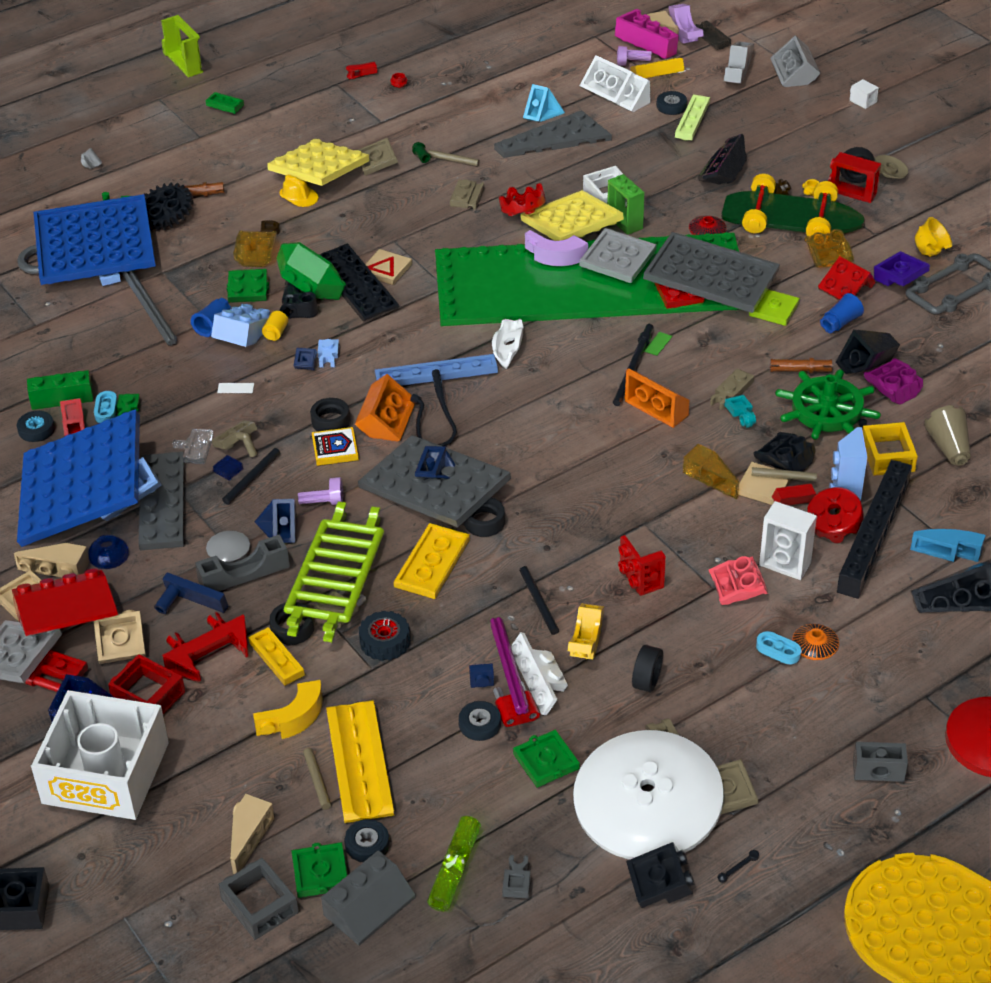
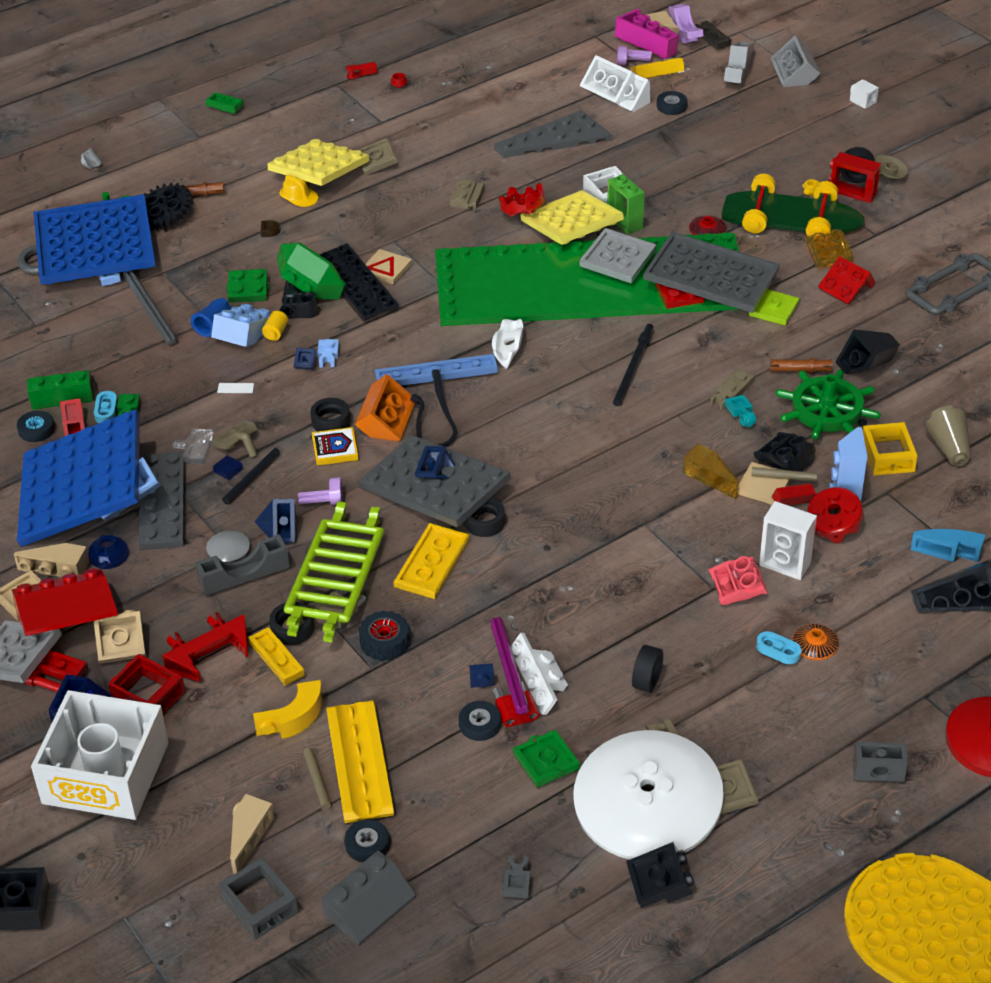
dark blue piece [154,572,229,614] -> none
lime piece [161,15,203,78] -> none
clear yellow slope [233,231,277,267] -> none
green plate [291,842,347,898] -> none
dark green pin [412,142,431,163] -> none
clear neon green piece [427,816,481,911] -> none
dark tan bar [428,149,480,167] -> none
black bar [519,566,559,635] -> none
medium azure slope [523,84,565,122] -> none
lavender arch [525,230,588,266] -> none
yellow arch [568,603,604,660] -> none
red bracket [618,535,666,596] -> none
orange slope [625,368,690,428] -> none
bright green sticker [644,332,672,356] -> none
yellowish green plate [675,94,710,141] -> none
black wedge [698,134,746,185] -> none
black hinge [717,850,759,883] -> none
dark brown plate [774,179,792,195] -> none
blue plant [820,293,864,334] -> none
black brick [837,459,912,599] -> none
magenta slope [864,358,923,405] -> none
dark purple plate [874,251,930,286] -> none
yellow helmet [915,217,952,257] -> none

